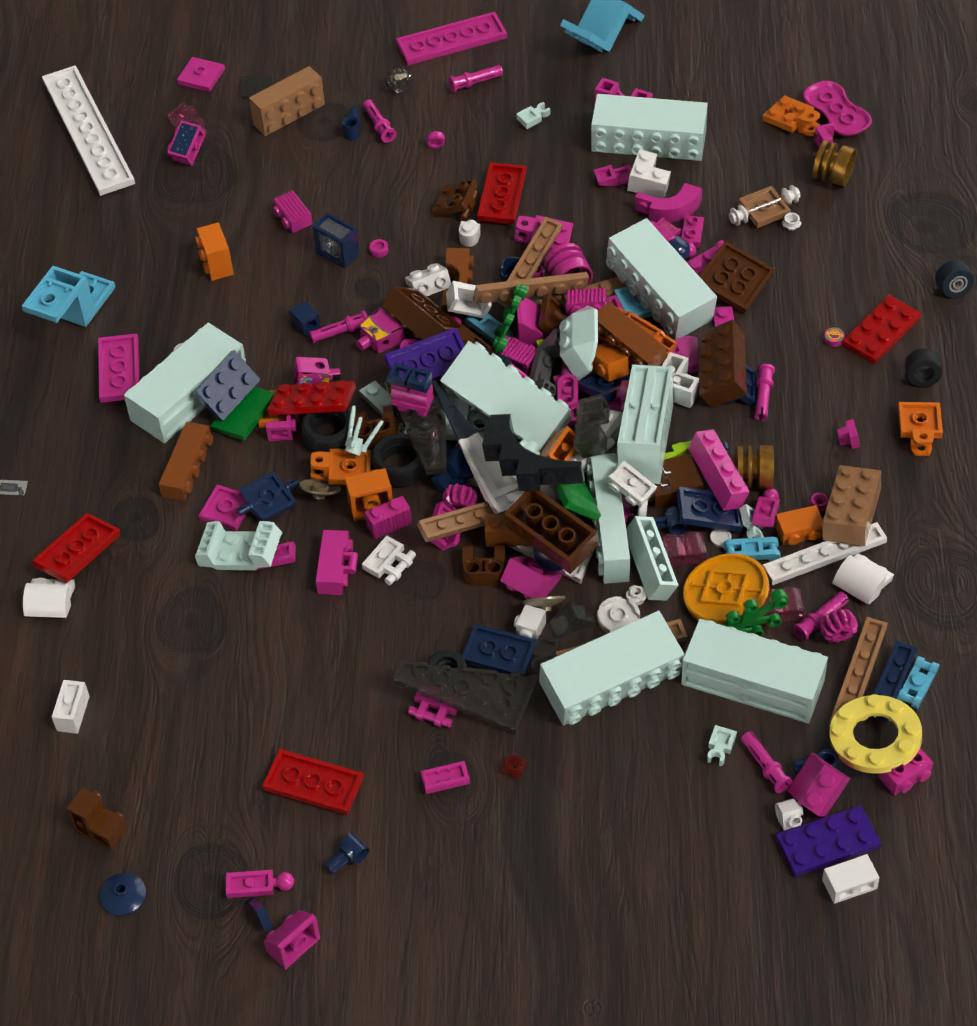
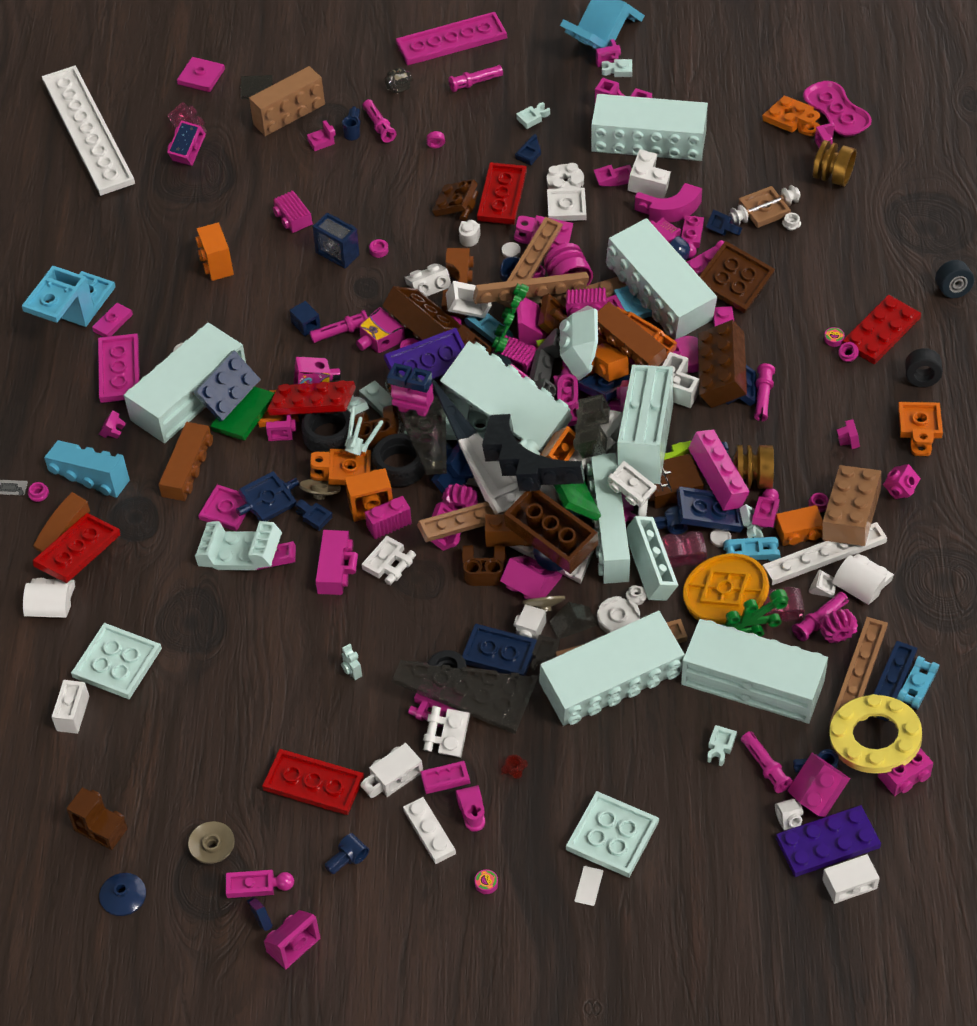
none -> dark pink plate [28,482,49,502]
none -> dark orange slope [33,492,90,552]
none -> medium azure wedge [44,440,130,498]
none -> light aqua plate [71,623,162,699]
none -> dark pink plate [92,303,133,337]
none -> dark pink tile [99,410,126,439]
none -> dark tan dish [188,821,235,864]
none -> dark blue plate [295,499,333,531]
none -> dark pink bracket [307,120,336,151]
none -> light aqua plate [341,644,362,680]
none -> light aqua plate [347,395,369,415]
none -> white brick [360,743,423,798]
none -> white plate [403,797,456,864]
none -> white plate [423,706,470,758]
none -> dark pink piece [456,785,485,831]
none -> tile [475,869,498,894]
none -> white piece [502,242,521,258]
none -> dark blue tile [515,134,541,166]
none -> white plate [547,163,584,189]
none -> white plate [547,188,586,221]
none -> light aqua plate [566,791,659,878]
none -> white sticker [574,866,603,906]
none -> dark pink bracket [596,39,621,67]
none -> light aqua plate [602,59,632,77]
none -> dark blue plate [706,209,743,235]
none -> white slope [809,570,836,598]
none -> dark pink plate [838,342,859,362]
none -> dark pink brick [883,464,921,499]

